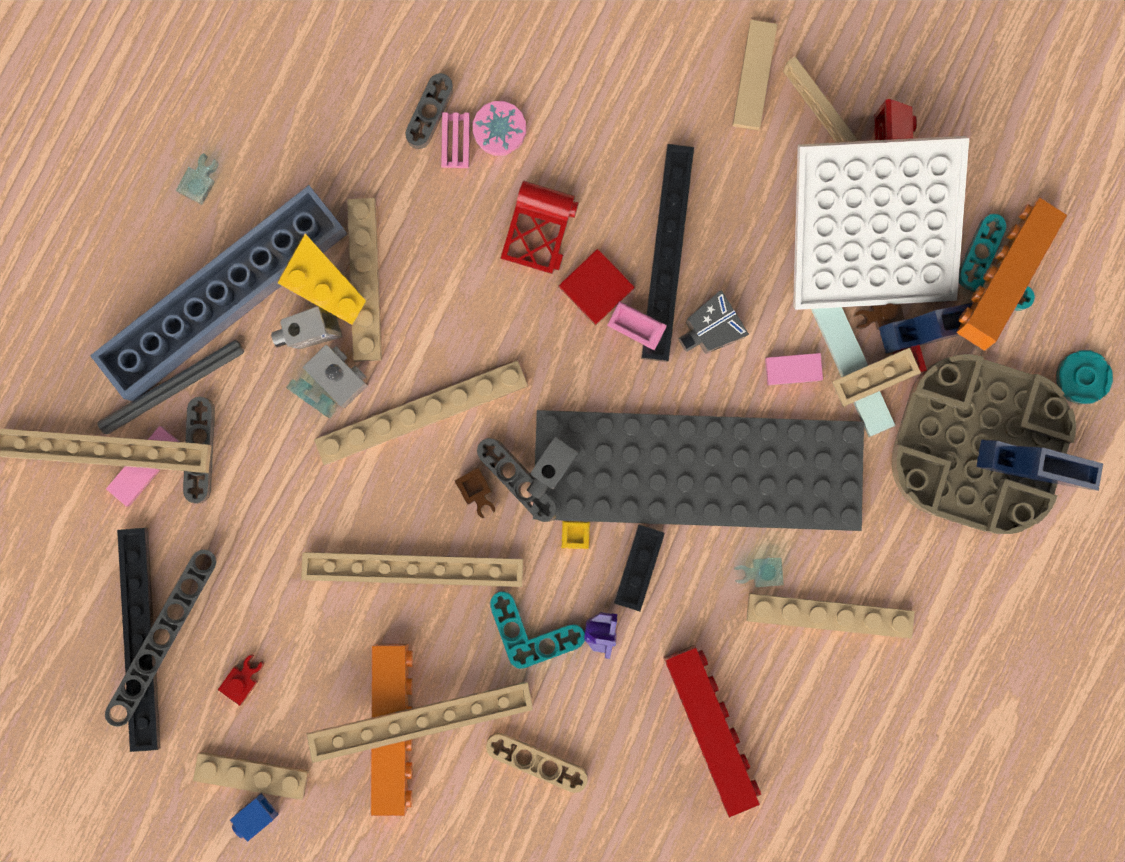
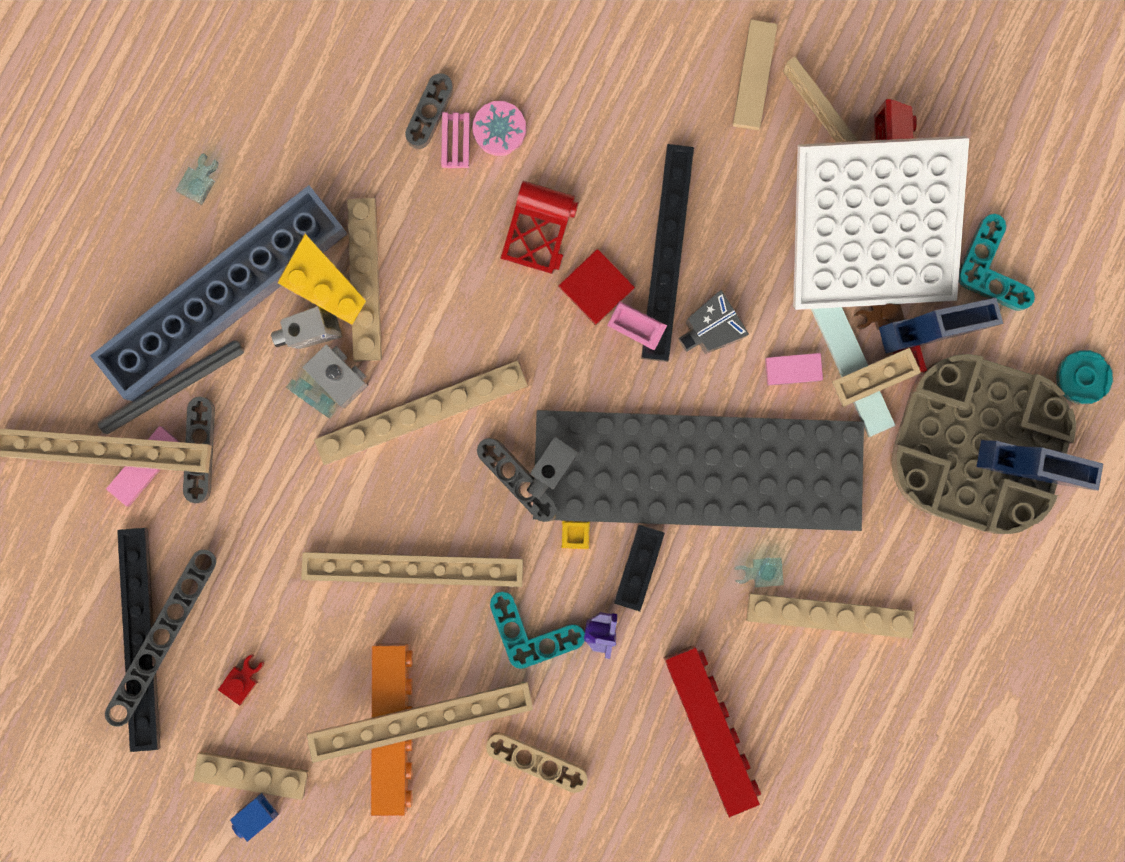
reddish brown plate [455,468,496,518] -> none
orange brick [956,197,1067,351] -> none

